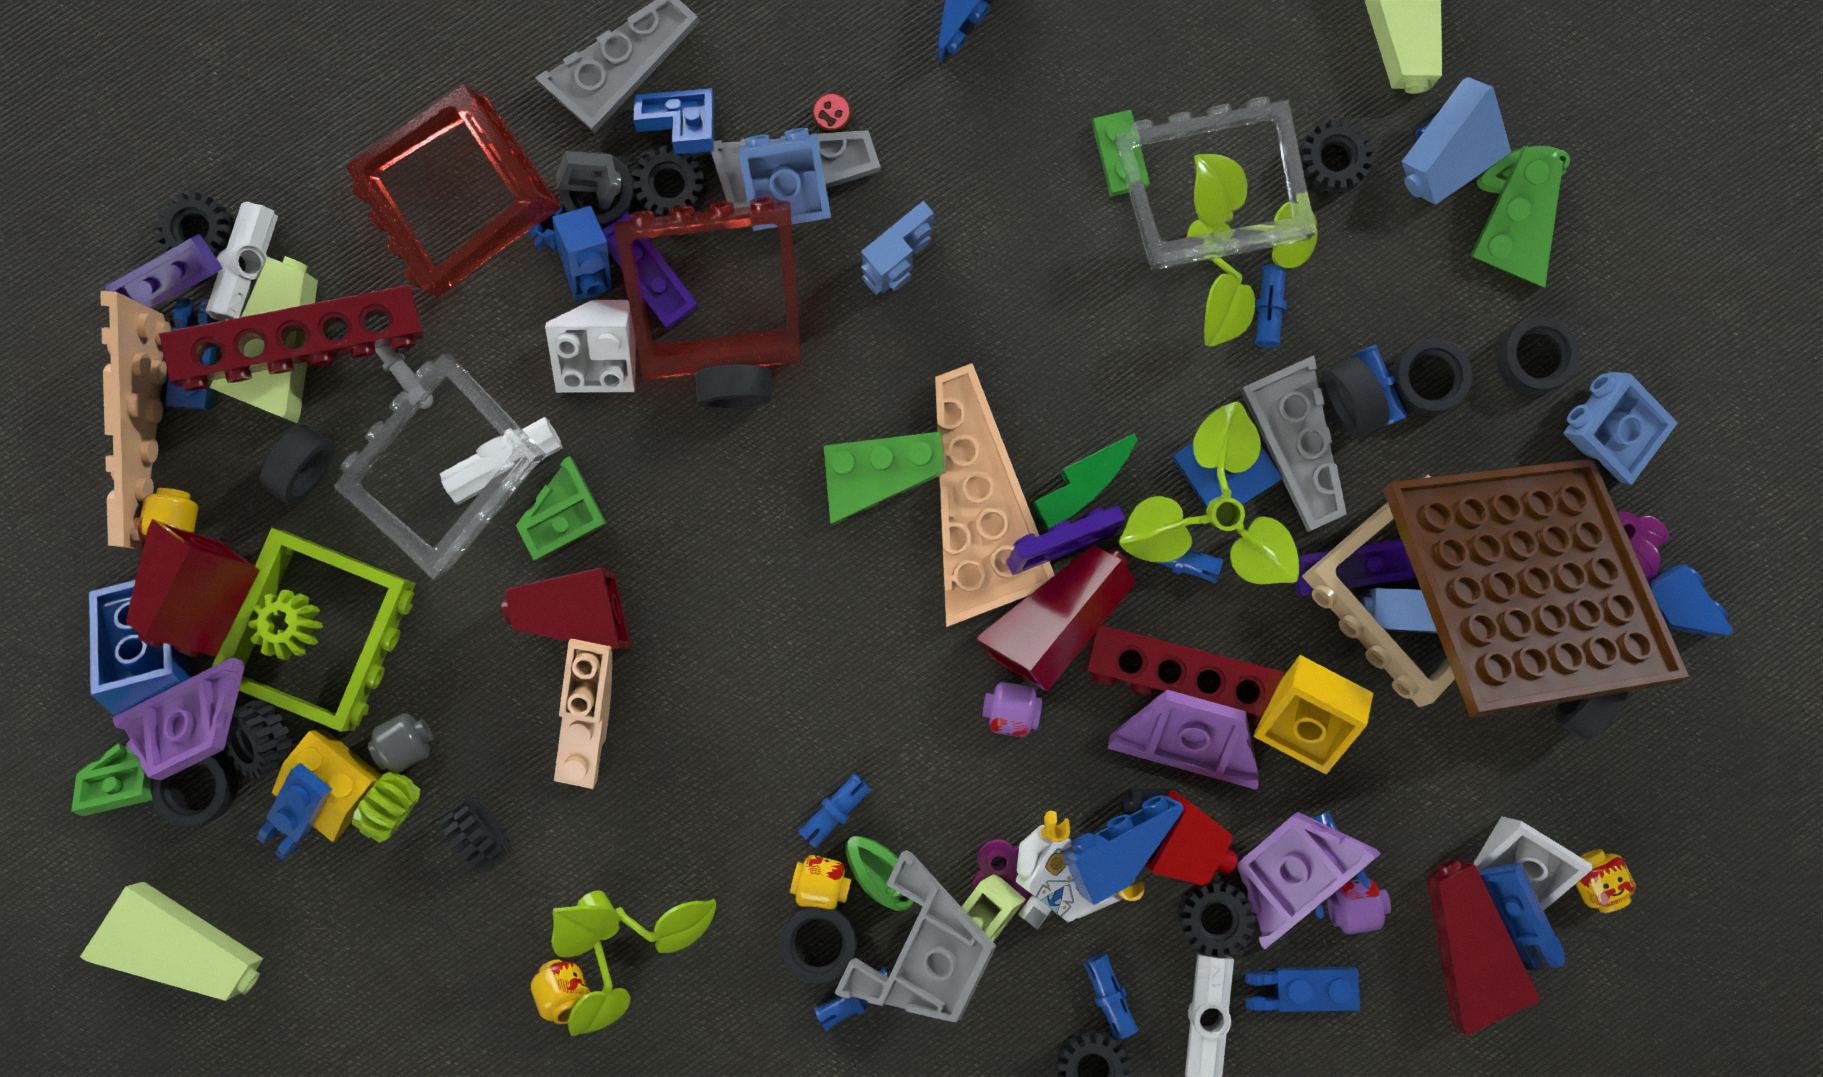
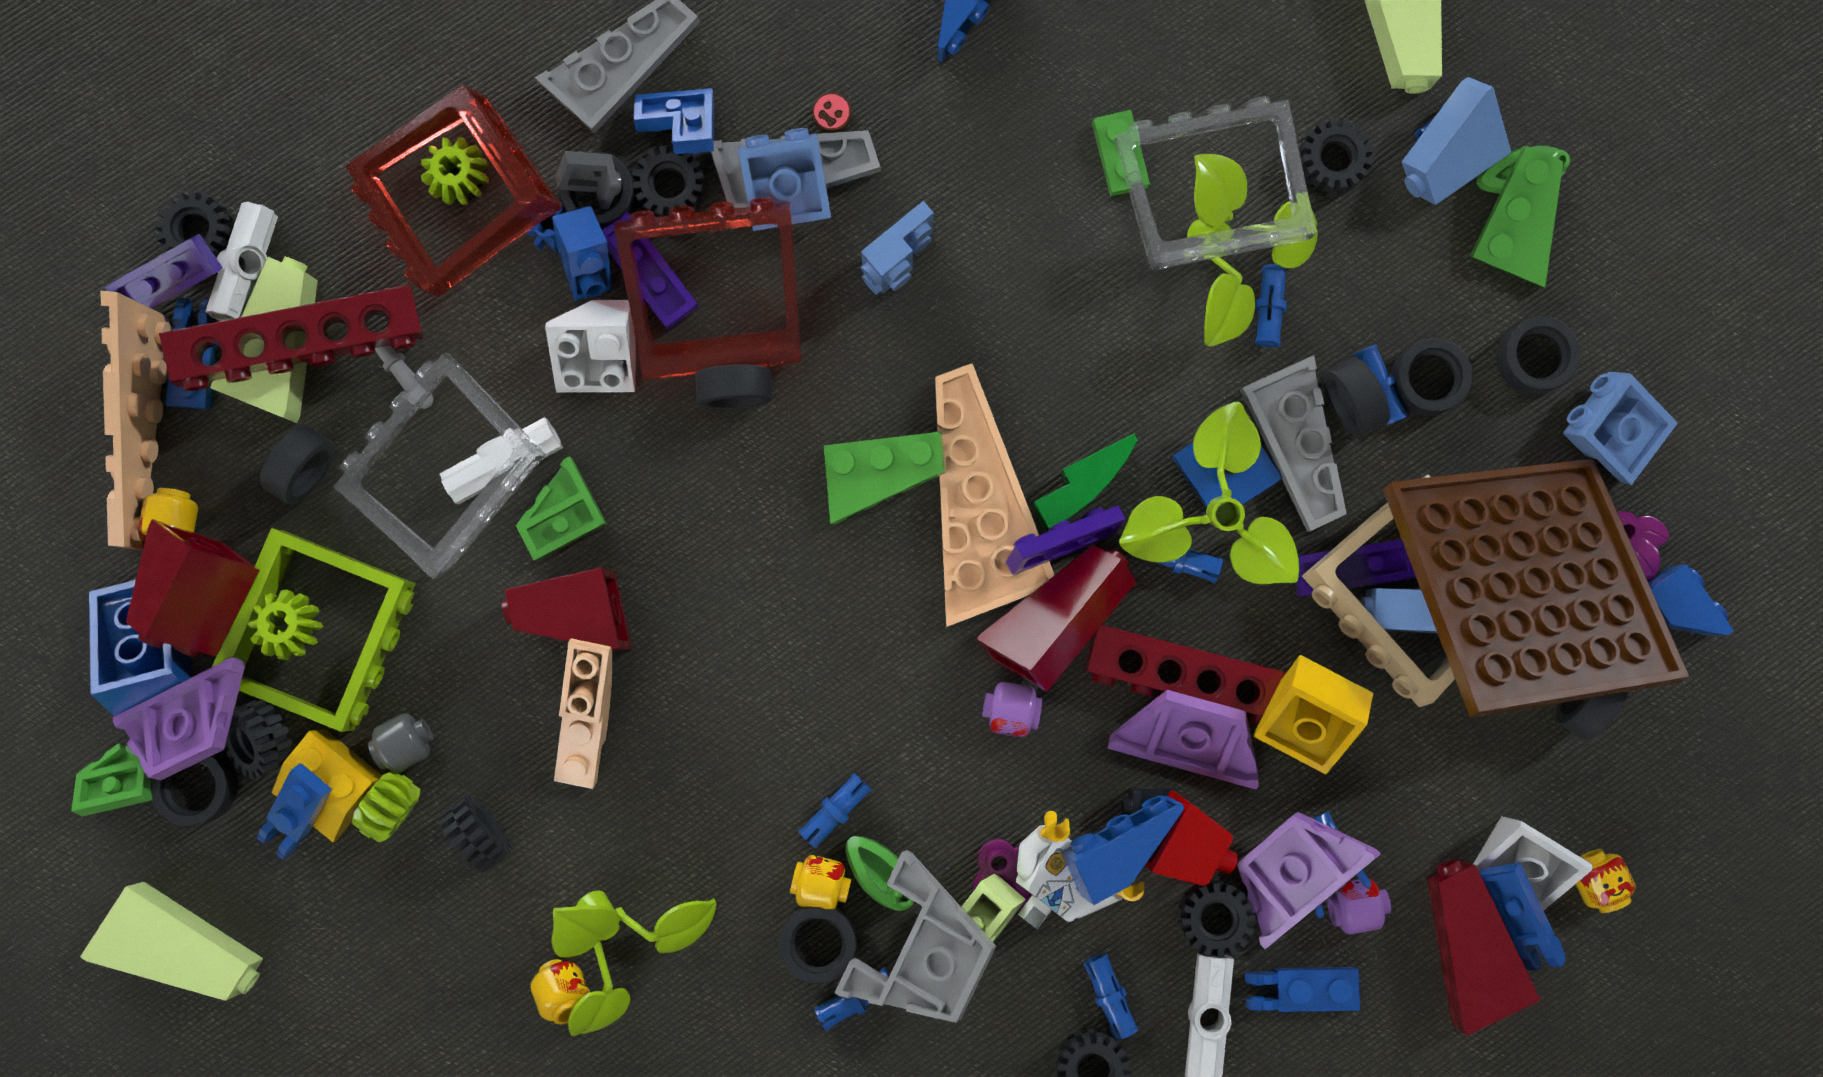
none -> lime gear [421,137,489,205]

